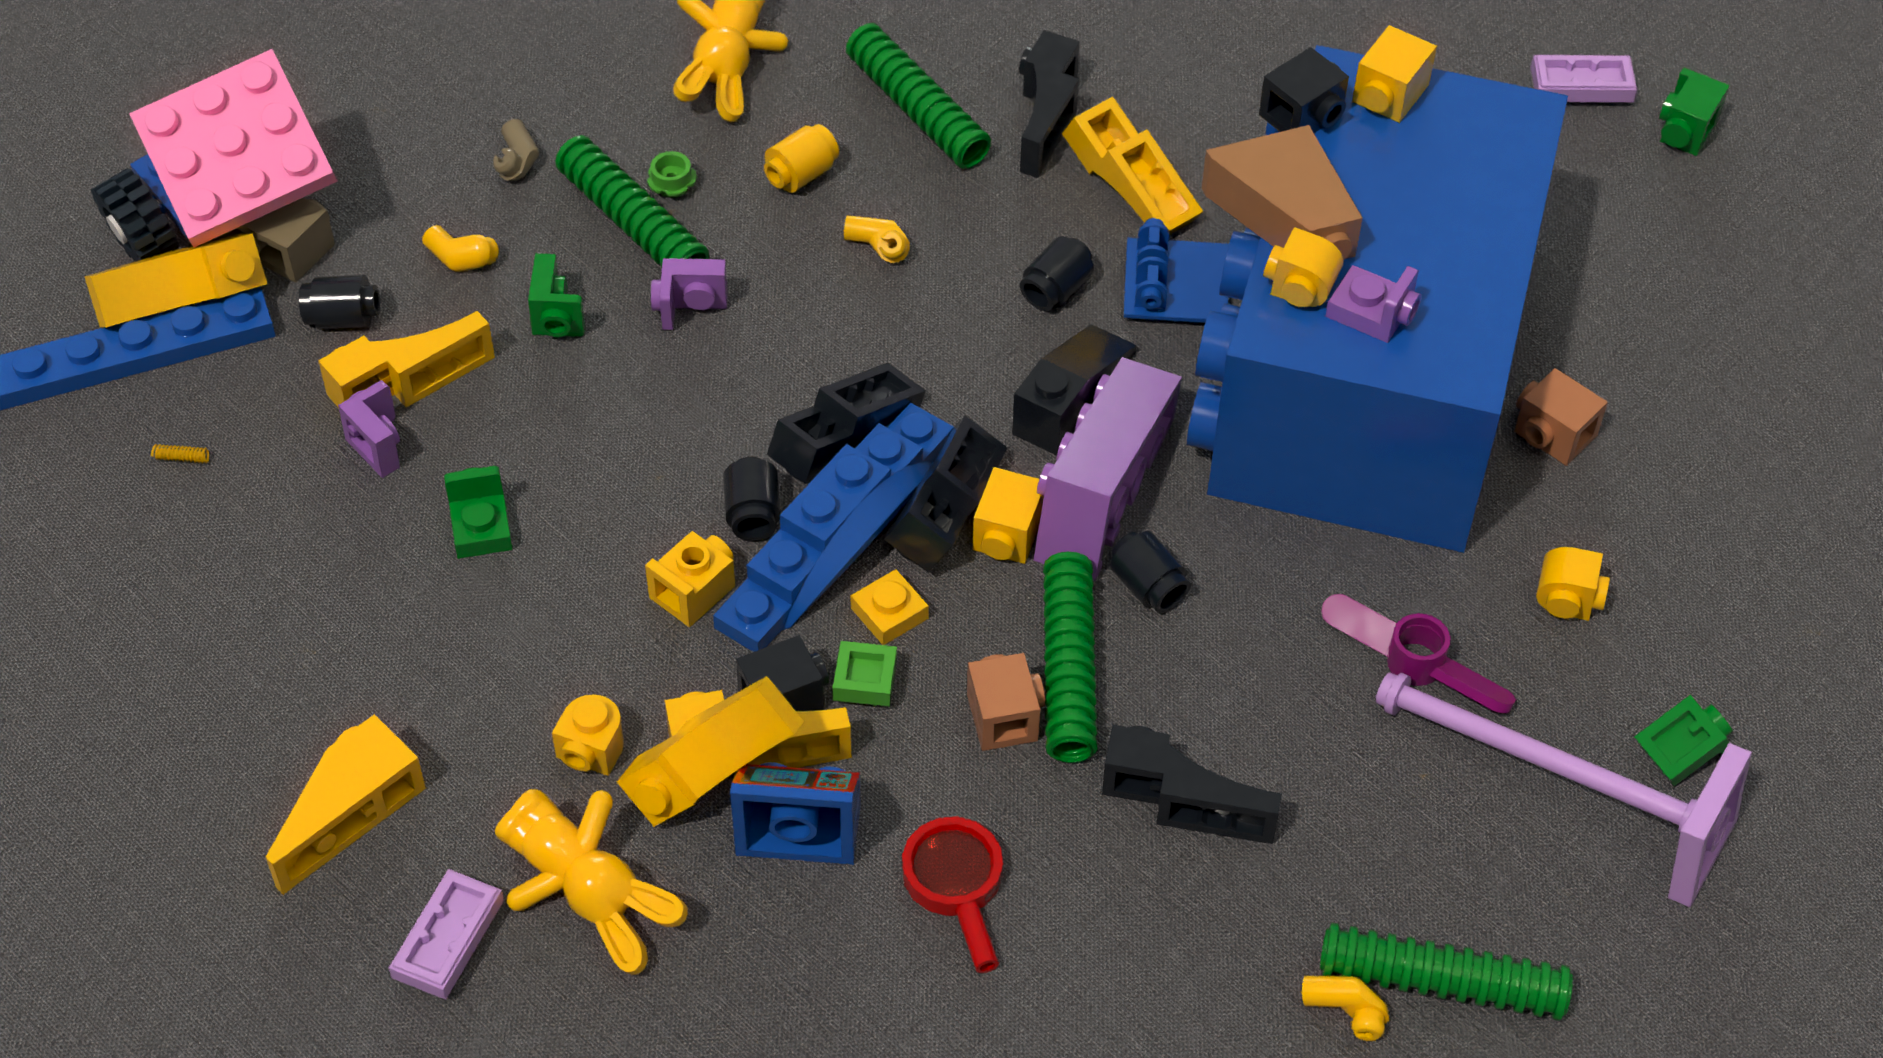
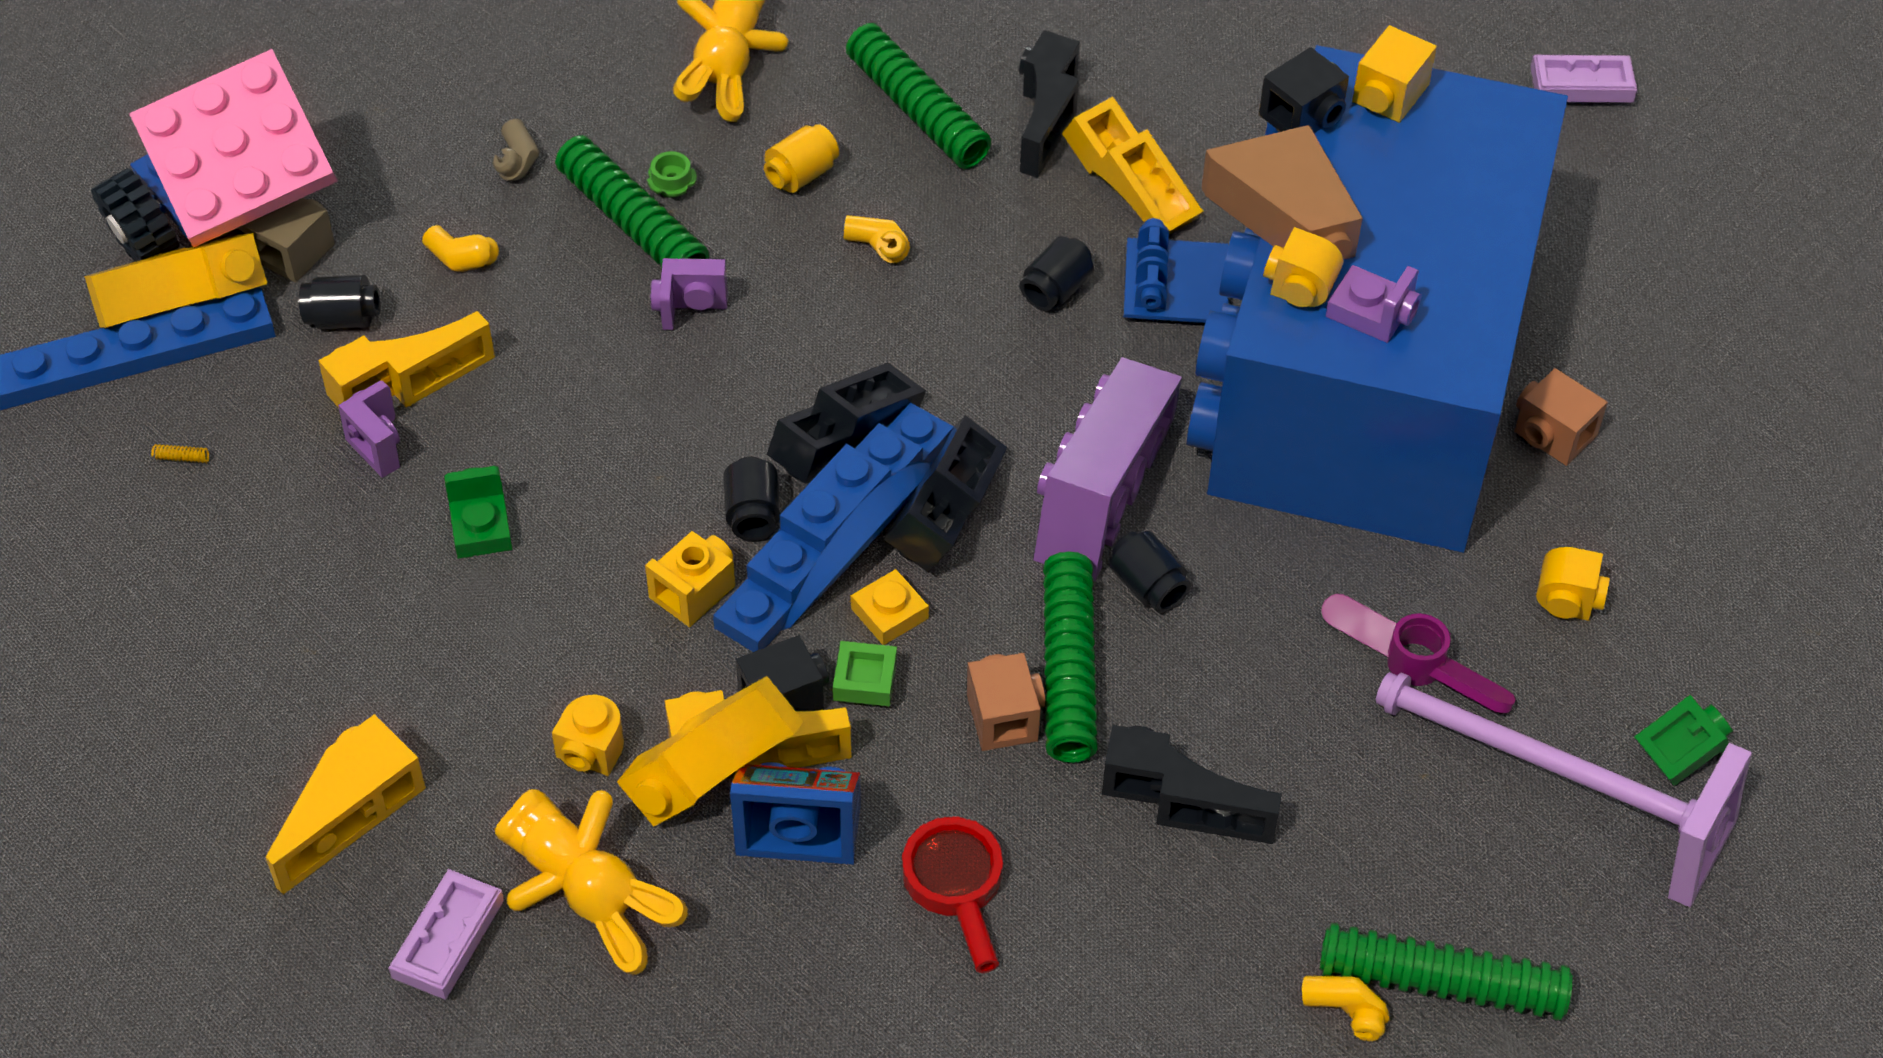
green bracket [528,253,585,337] -> none
yellow brick [973,467,1044,564] -> none
black slope [1012,324,1137,456] -> none
green brick [1659,67,1730,156] -> none

